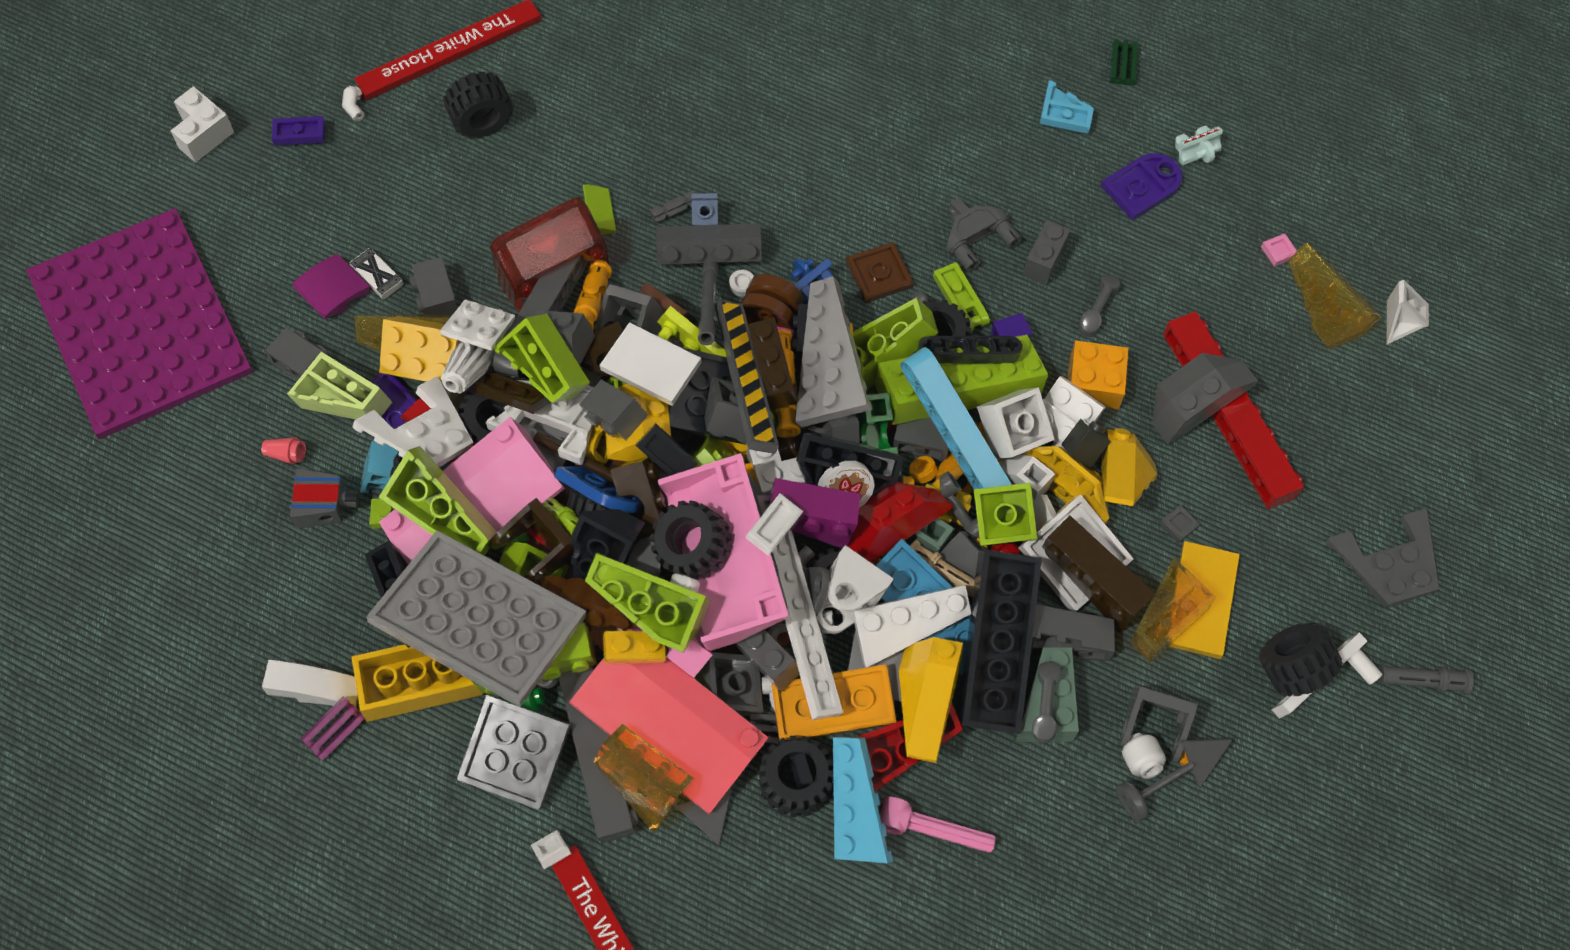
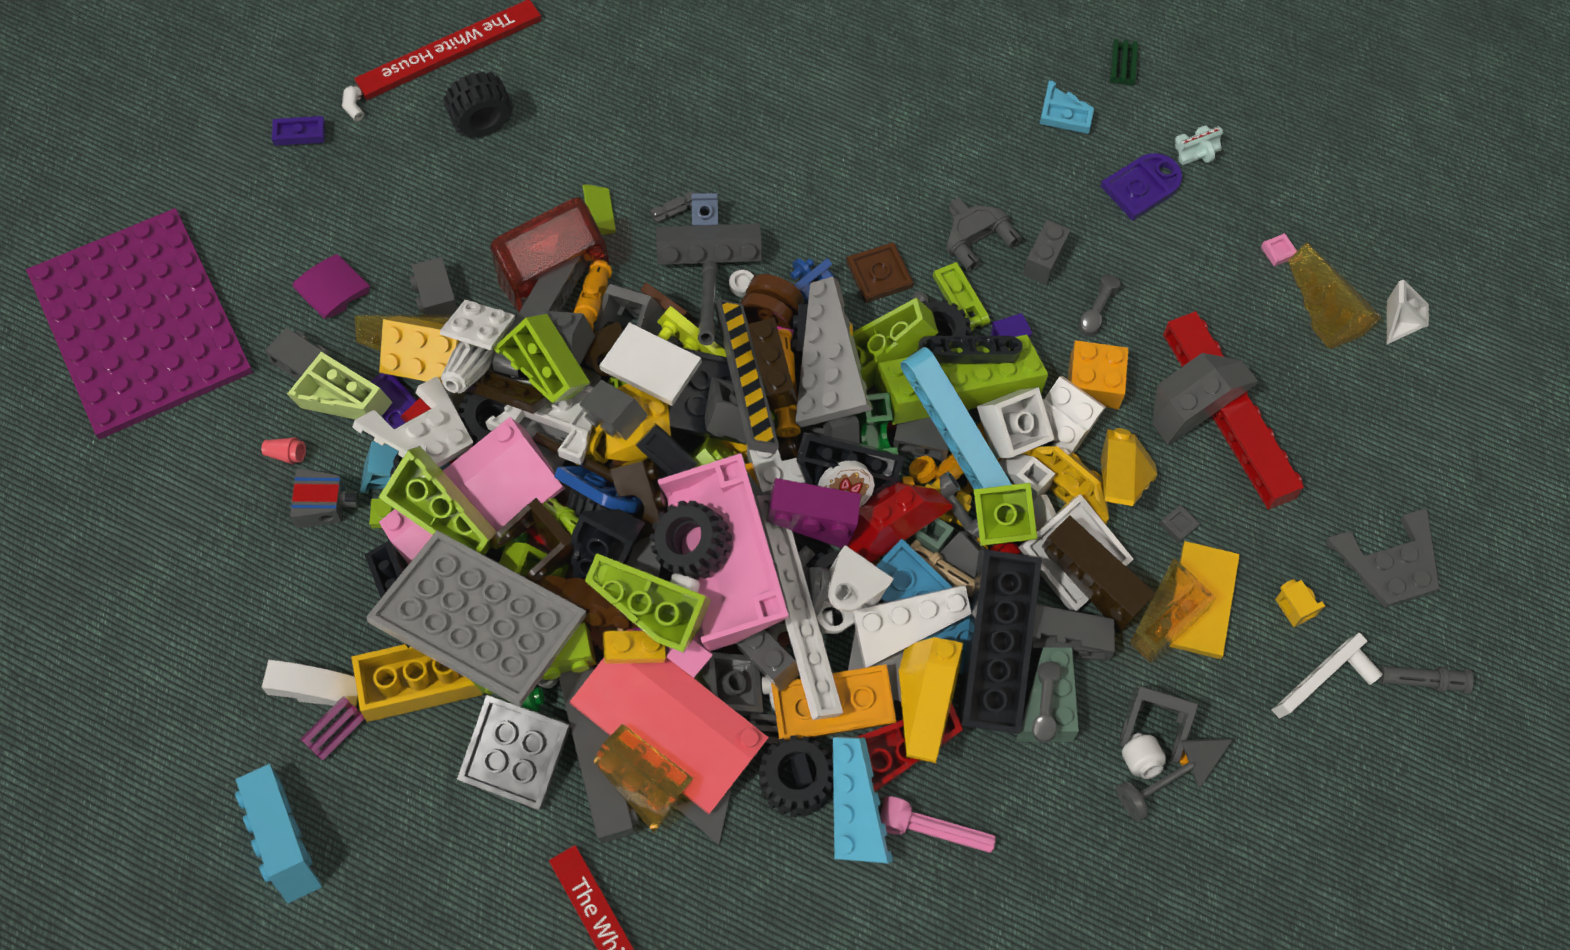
white brick [171,86,234,163] -> none
tile [349,248,404,300] -> none
white tile [531,830,571,869] -> none
white tile [745,494,803,556] -> none
pearl dark grey brick [1061,418,1111,468] -> none
black tyre [1259,623,1343,697] -> none
none -> medium azure wedge [235,764,322,903]
none -> yellow brick [1275,579,1325,627]

